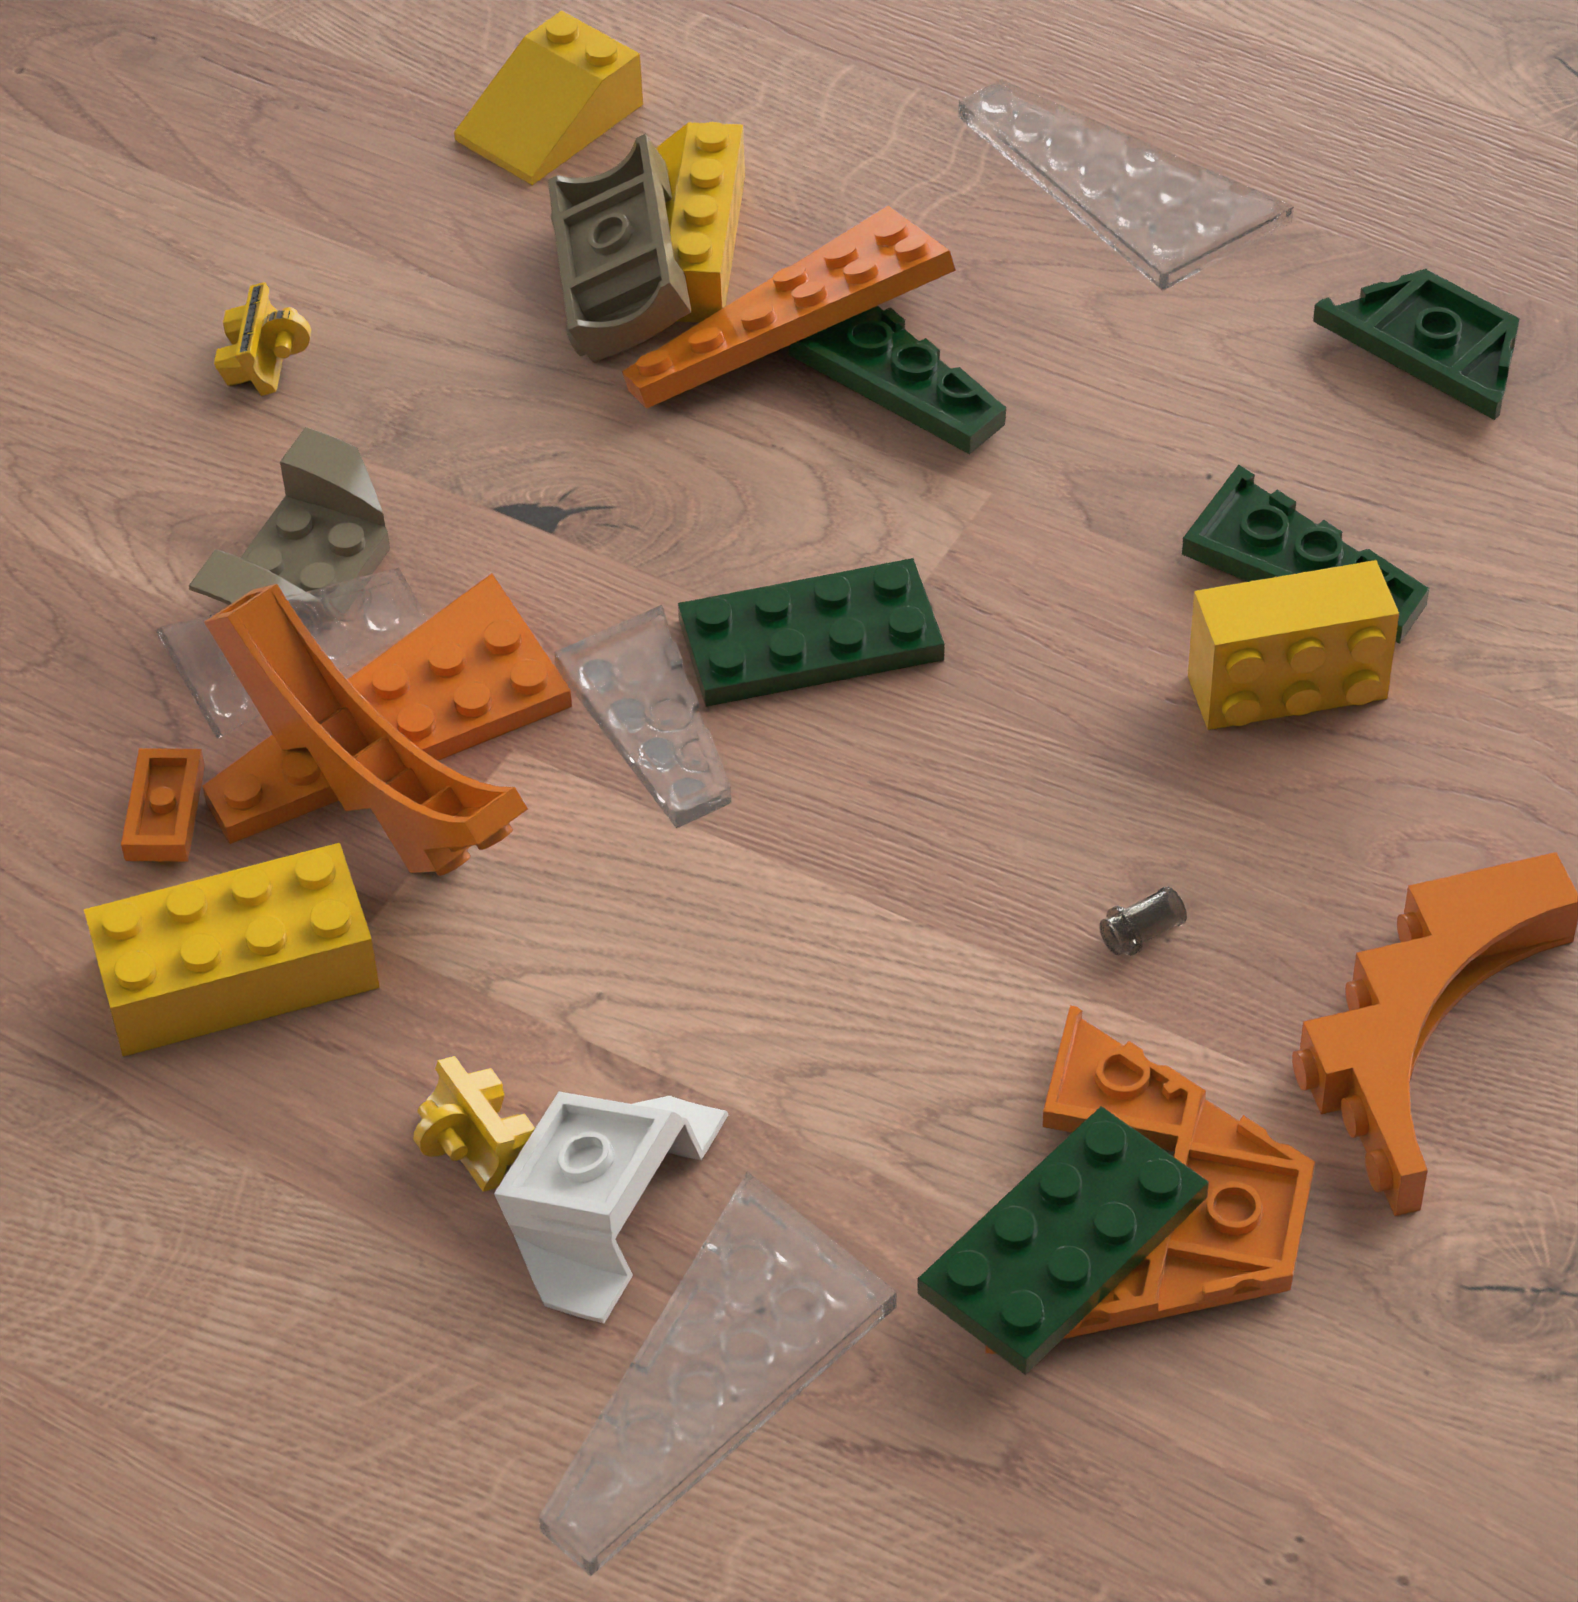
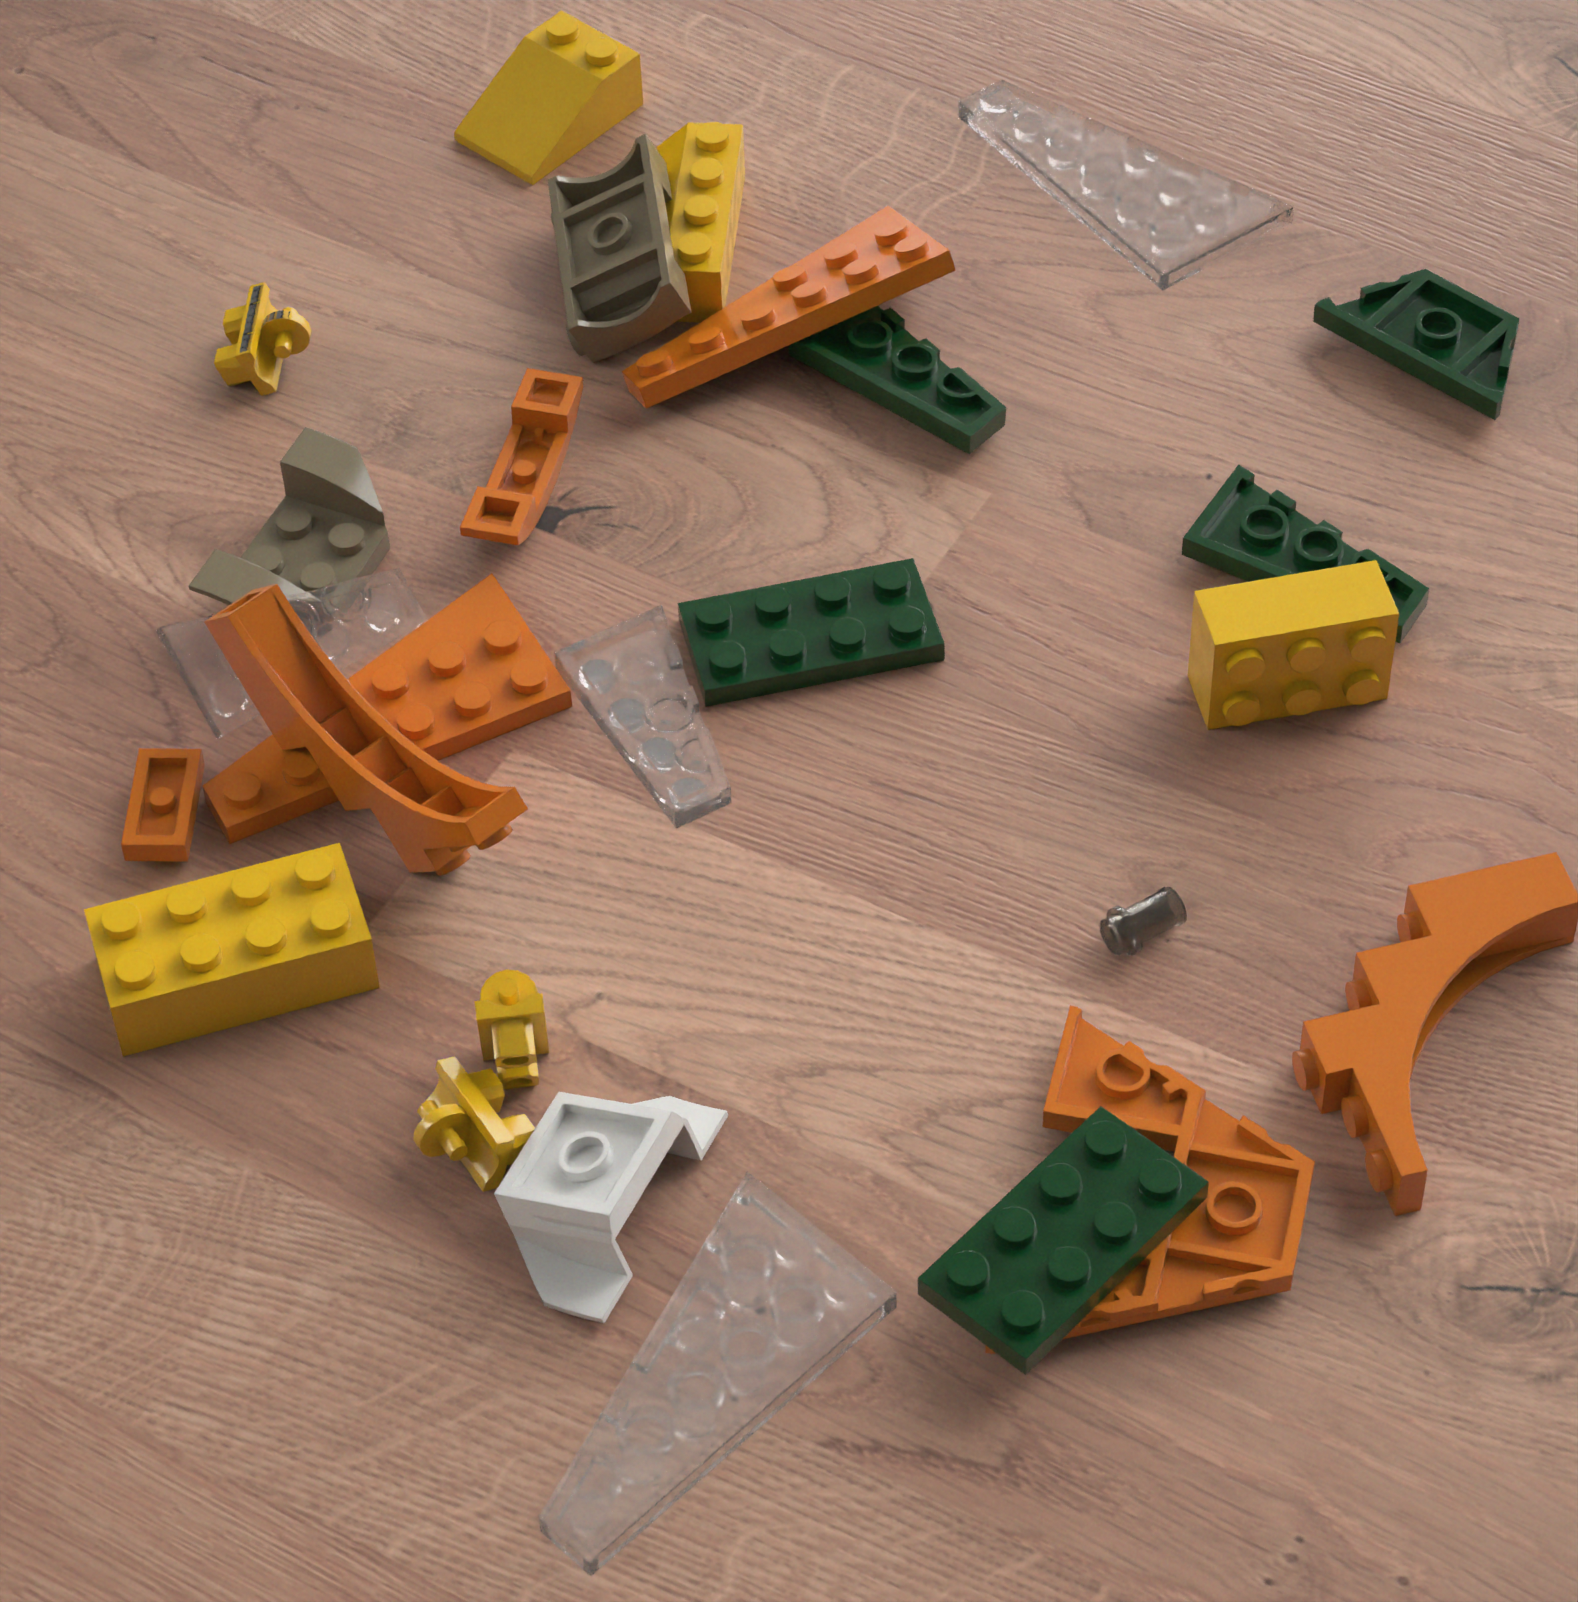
none -> orange slope [460,368,584,545]
none -> yellow hips [474,969,549,1089]

